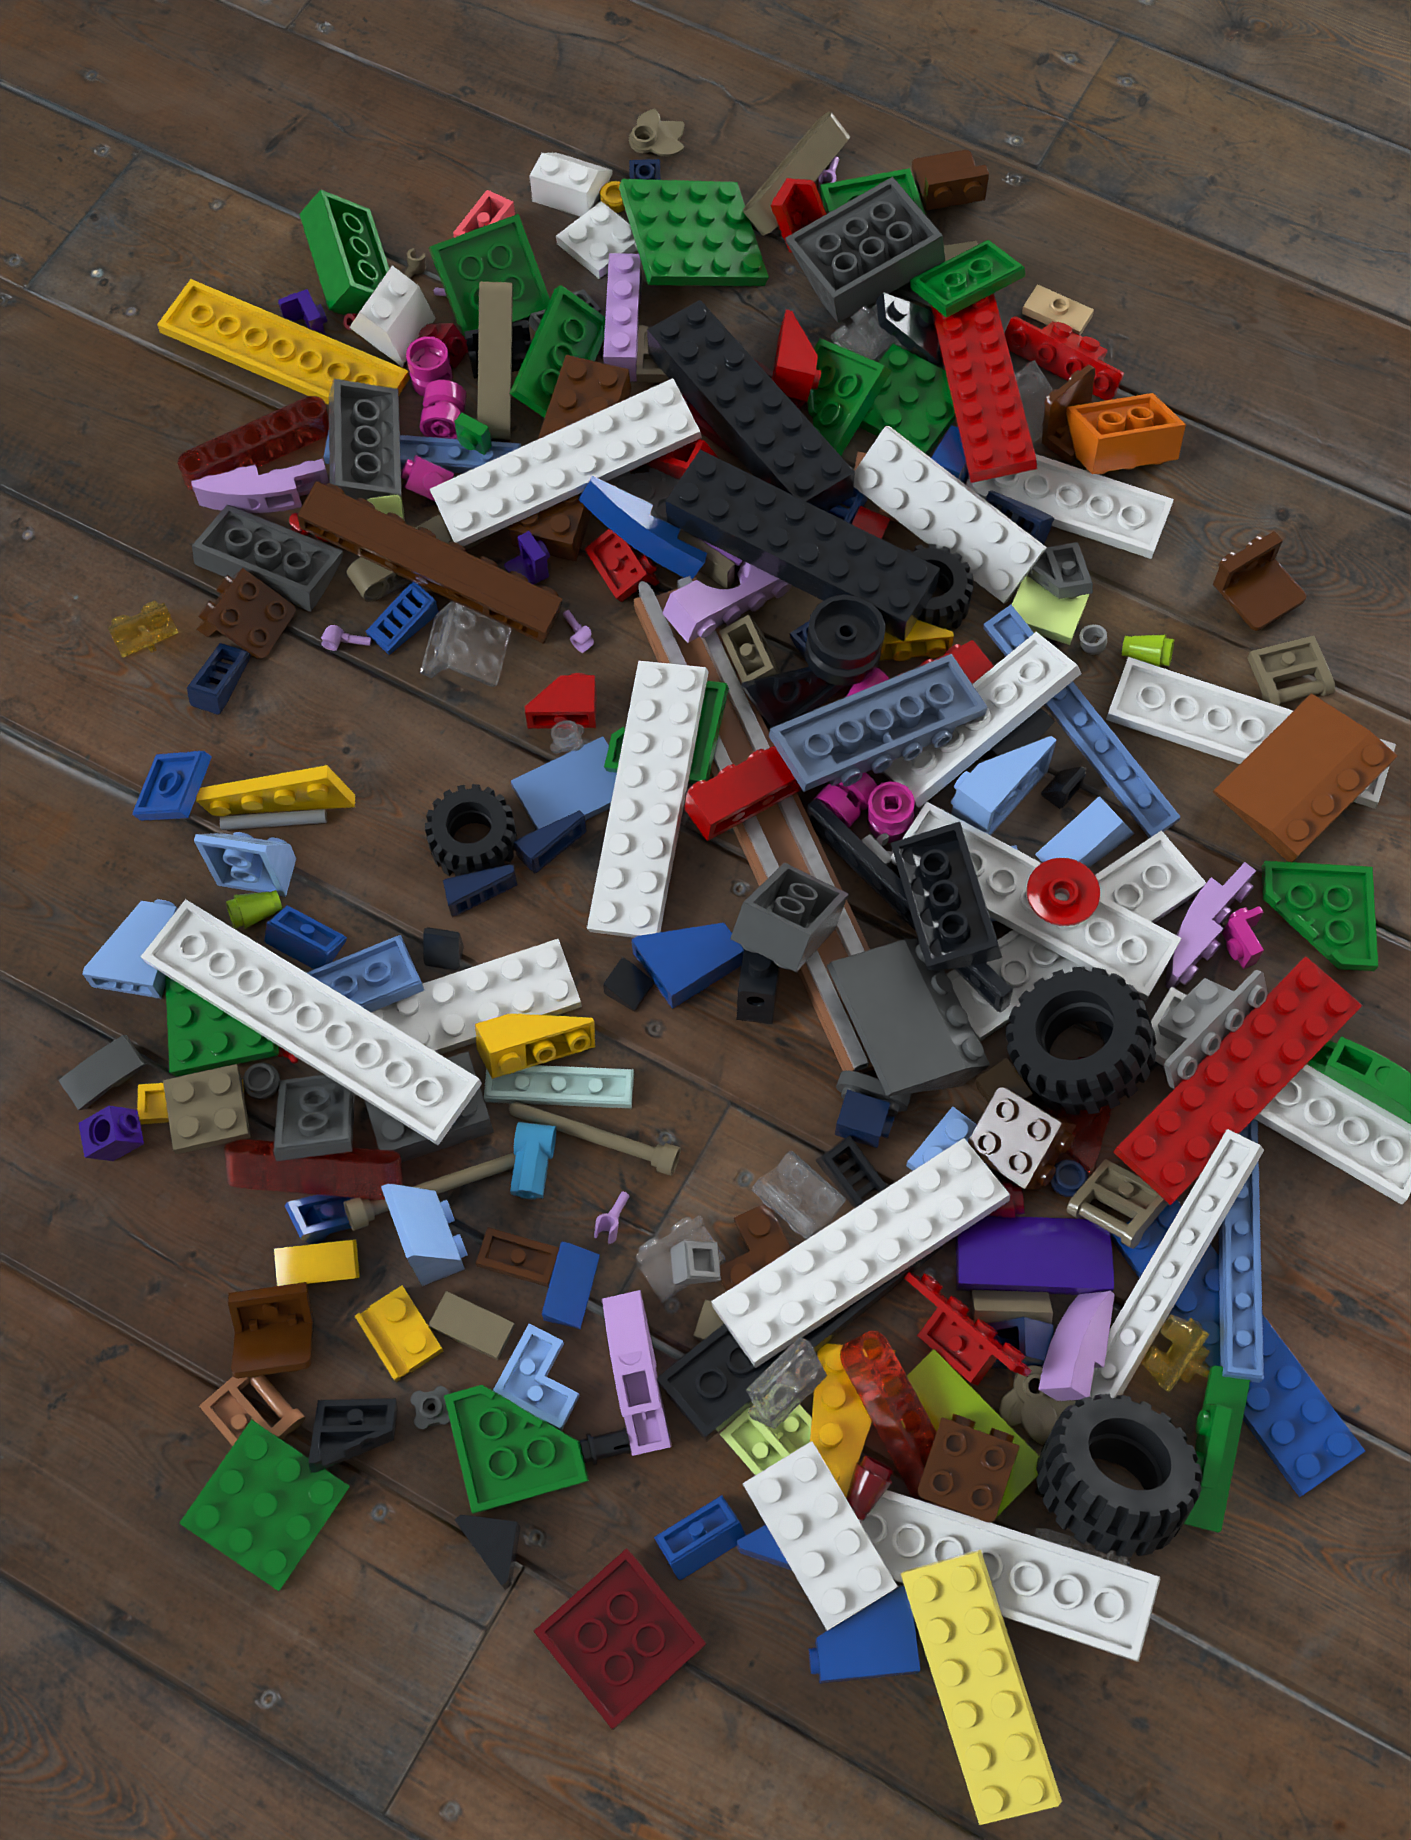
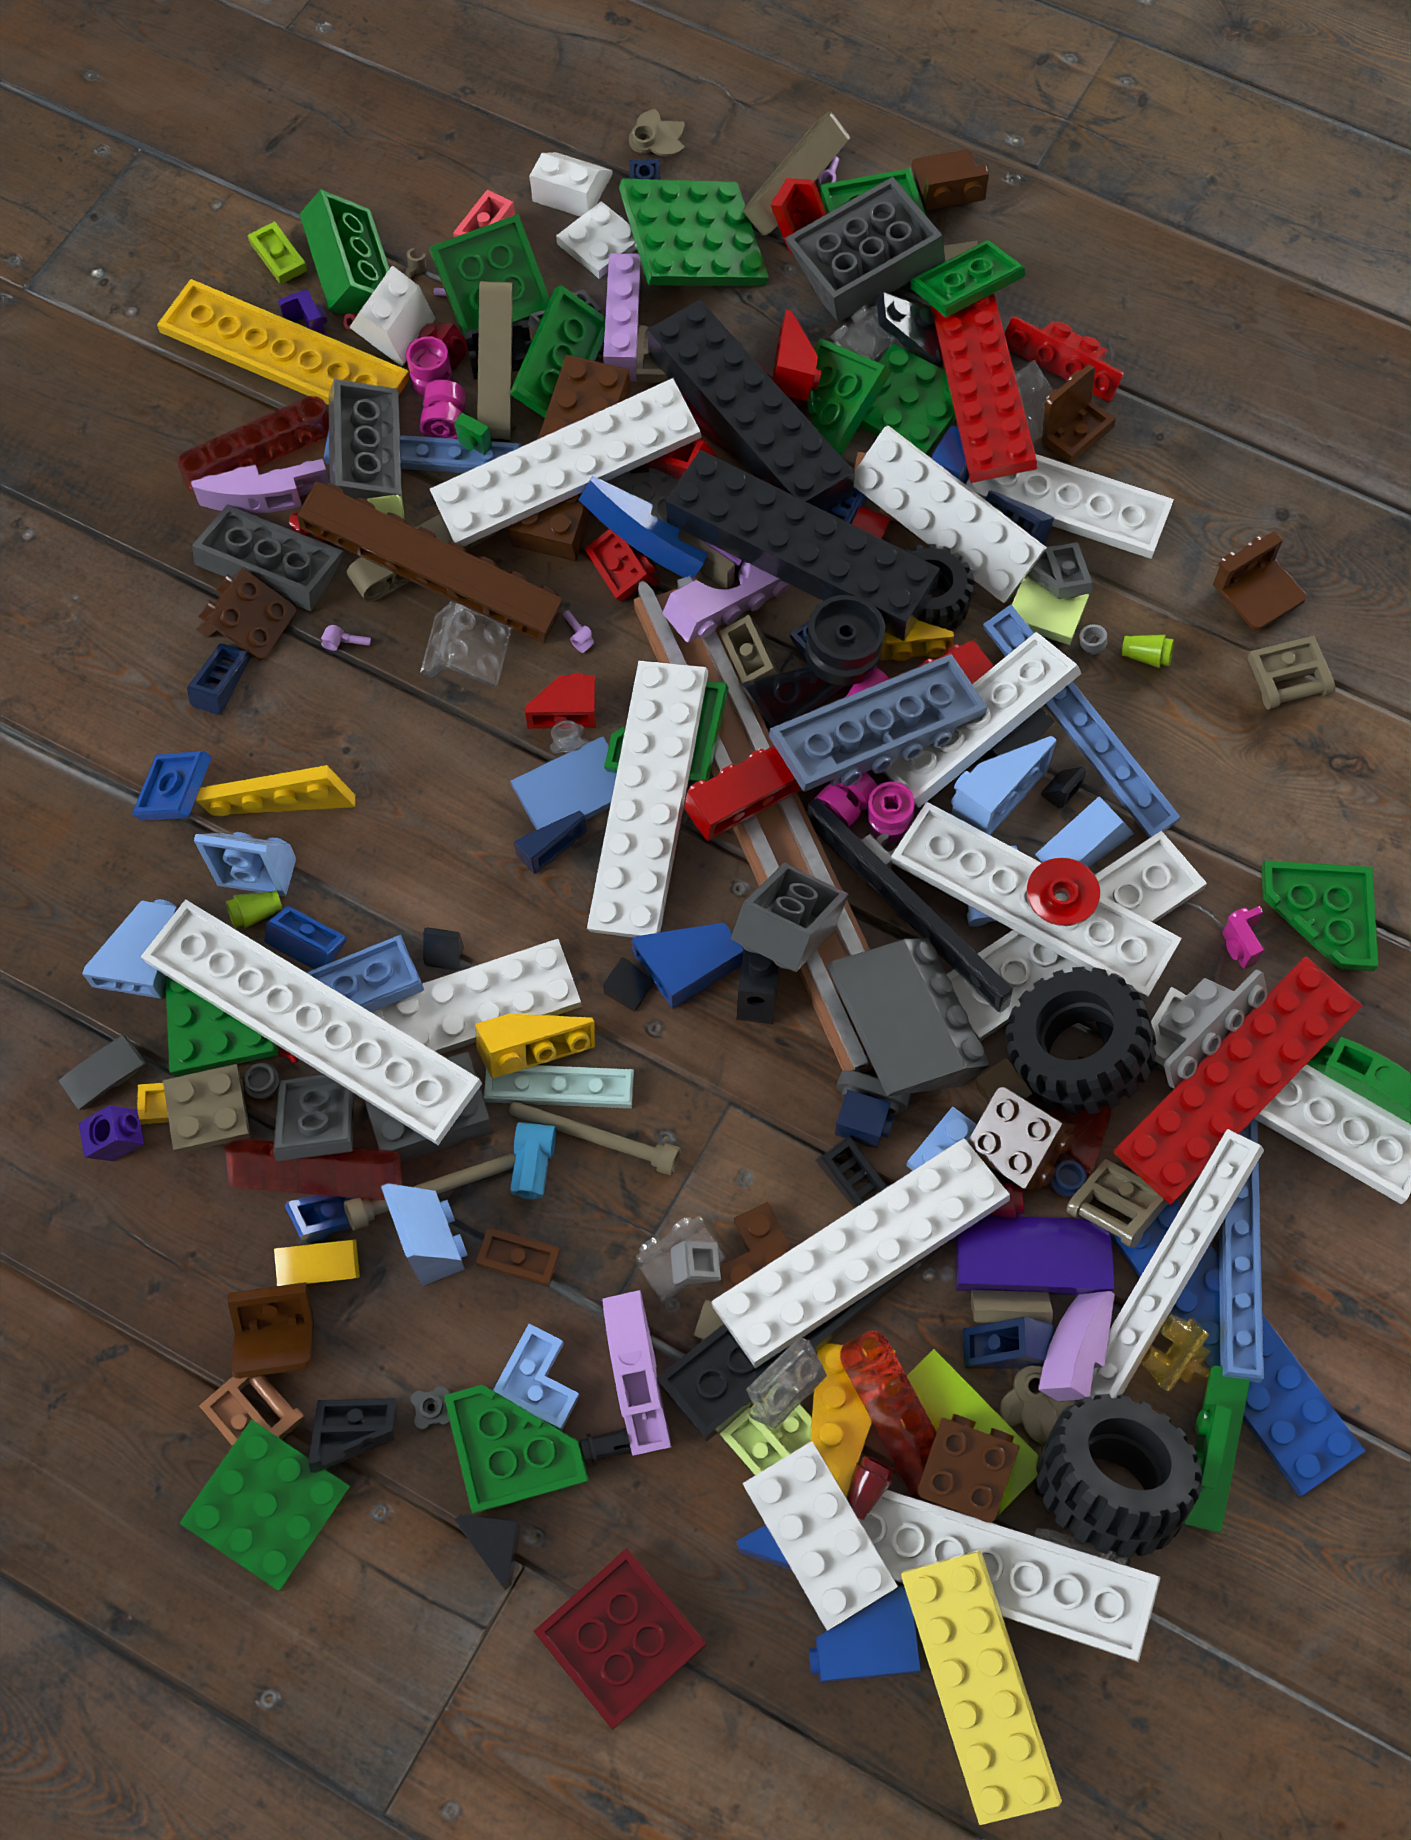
clear yellow hips [107,601,179,658] -> none
light grey bar [220,809,327,830] -> none
yellow plate [355,1285,444,1382] -> none
blue slope [366,582,439,655] -> none
dark pink bracket [401,455,454,501] -> none
black tyre [425,784,517,877] -> none
dark tan tile [428,1291,515,1360] -> none
dark blue slope [443,864,518,917] -> none
dark purple bracket [504,531,550,585] -> none
blue slope [542,1242,600,1329] -> none
lavender hand [594,1192,629,1244] -> none
yellow tile [600,181,625,213] -> none
blue slope [654,1495,746,1580] -> none
clear bracket [751,1151,846,1240] -> none
black slope [891,821,1002,970] -> none
red bracket [904,1272,1032,1386] -> none
tan plate [1022,284,1094,336] -> none
orange slope [1066,393,1186,474] -> none
white plate [1106,657,1396,809] -> none
lavender slope [1166,862,1256,989] -> none
dark orange slope [1213,693,1398,862] -> none
none -> lime plate [248,221,307,285]

